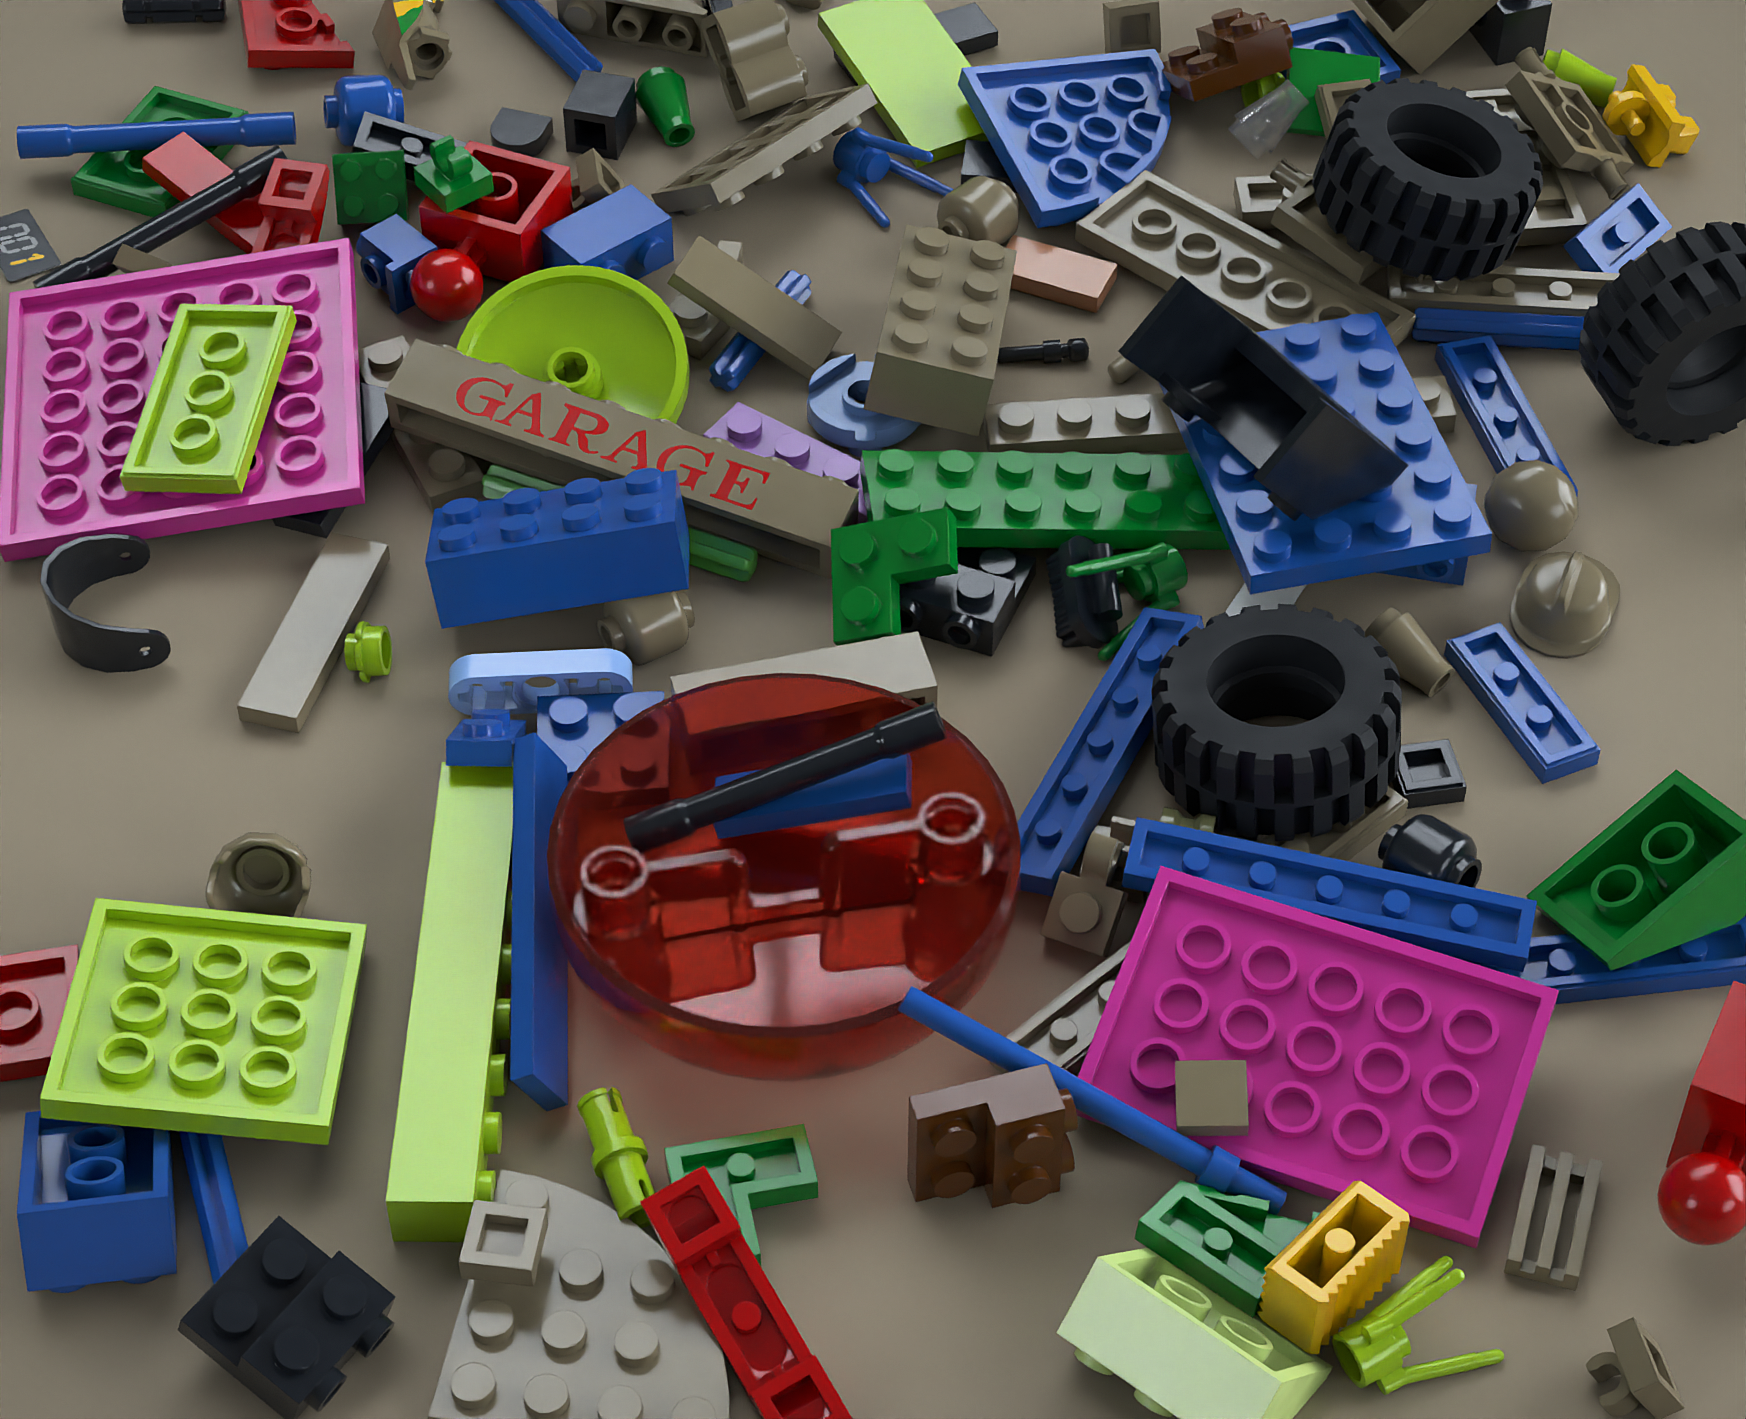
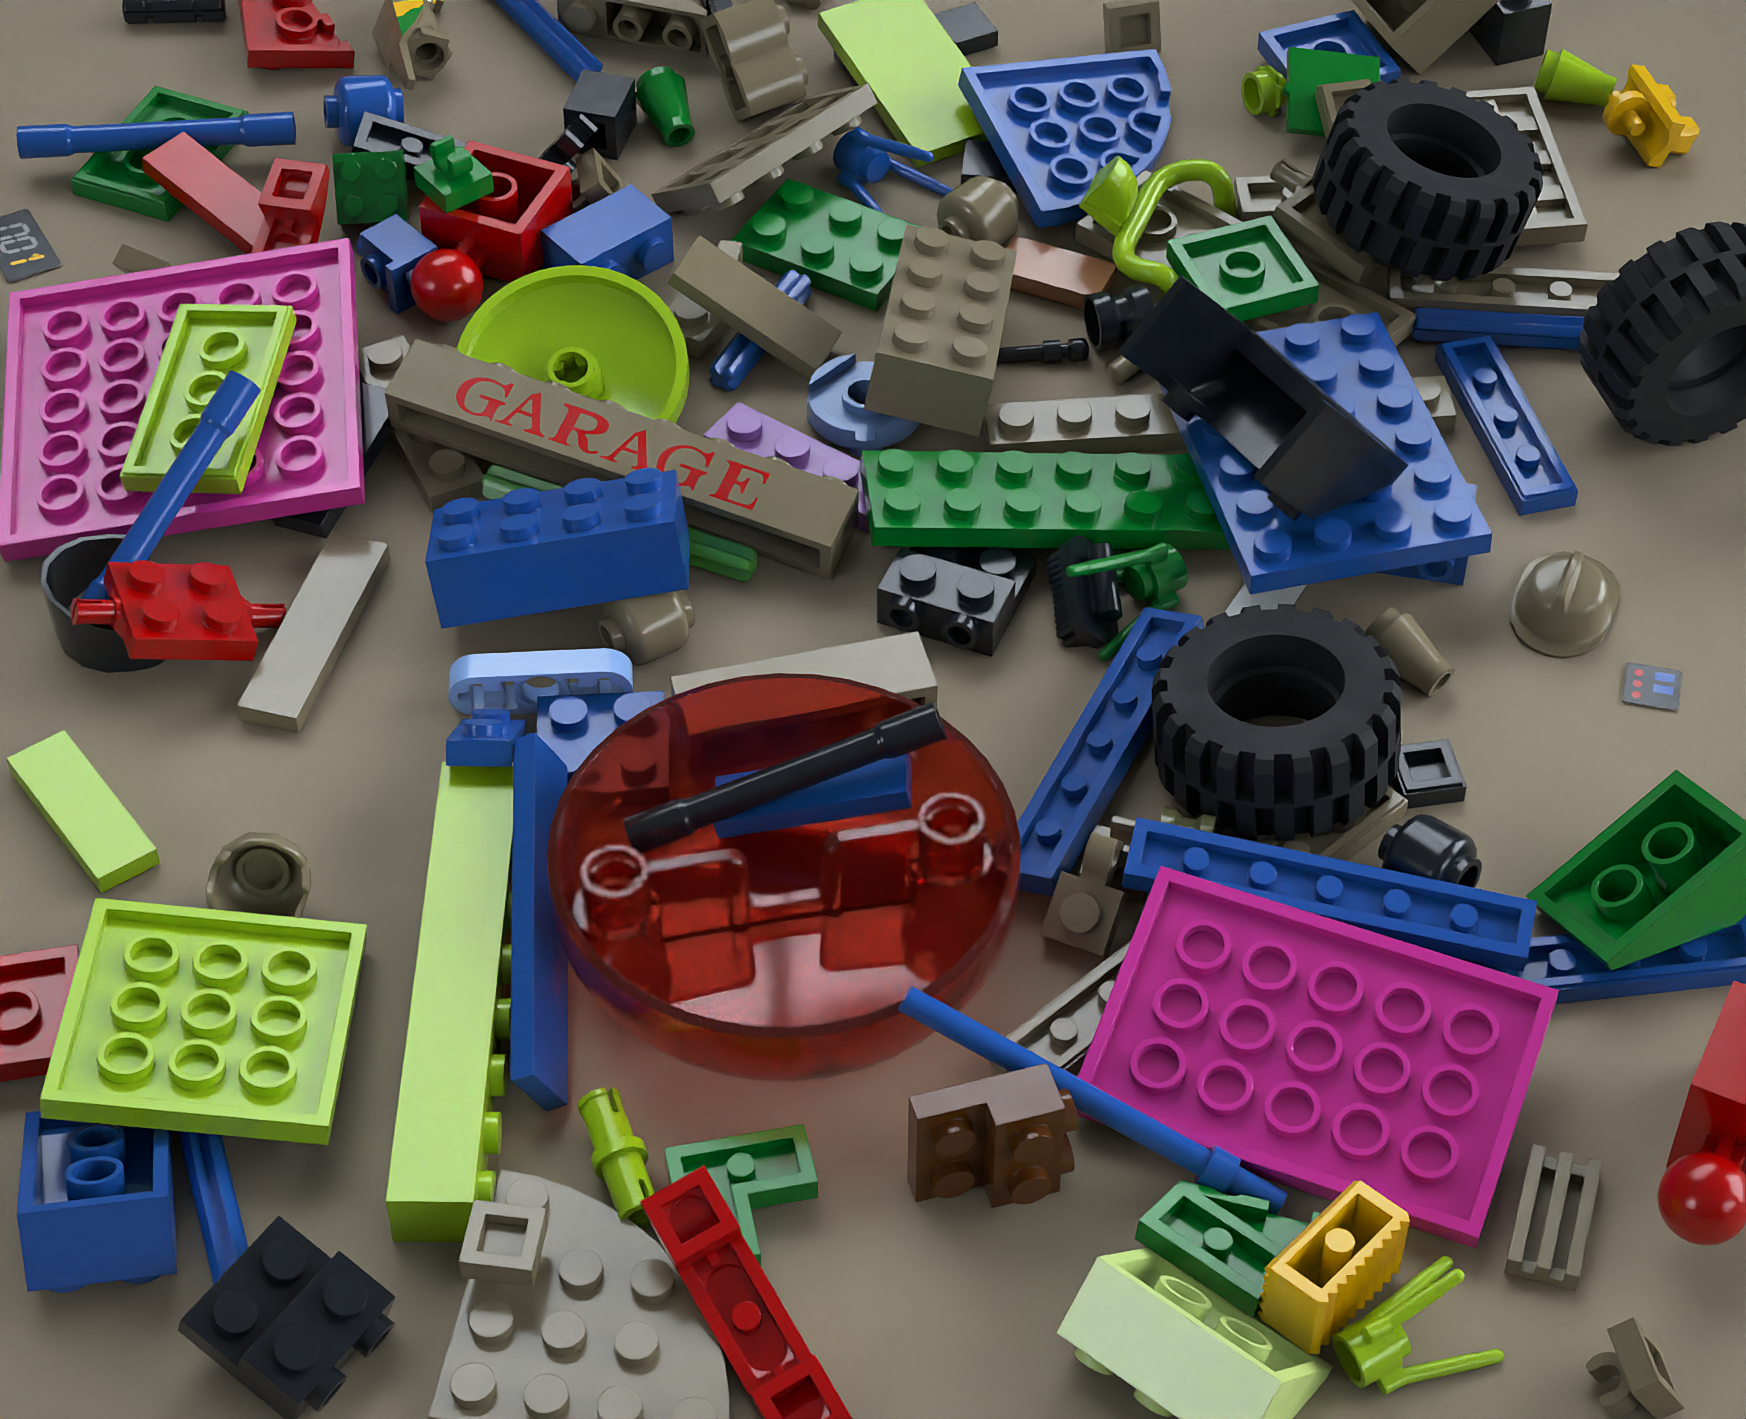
black piece [33,145,288,288] -> none
lime plate [344,621,392,683] -> none
black tile [490,107,553,157] -> none
green plate [831,507,958,646] -> none
reddish brown plate [1162,8,1293,102] -> none
dark tan tile [1175,1060,1249,1136] -> none
clear cone [1228,79,1309,160] -> none
blue tile [1444,622,1601,784] -> none
dark tan hair [1483,460,1578,552] -> none
dark tan plate [1505,47,1634,200] -> none
plate [1563,183,1672,273] -> none
none -> lime tile [6,730,160,894]
none -> red plate [71,560,287,661]
none -> blue piece [81,371,261,600]
none -> black plate [538,113,598,173]
none -> green plate [731,178,922,312]
none -> lime piece [1079,156,1238,297]
none -> black wheel [1083,284,1154,350]
none -> green plate [1166,215,1319,321]
none -> sticker [1623,662,1682,711]

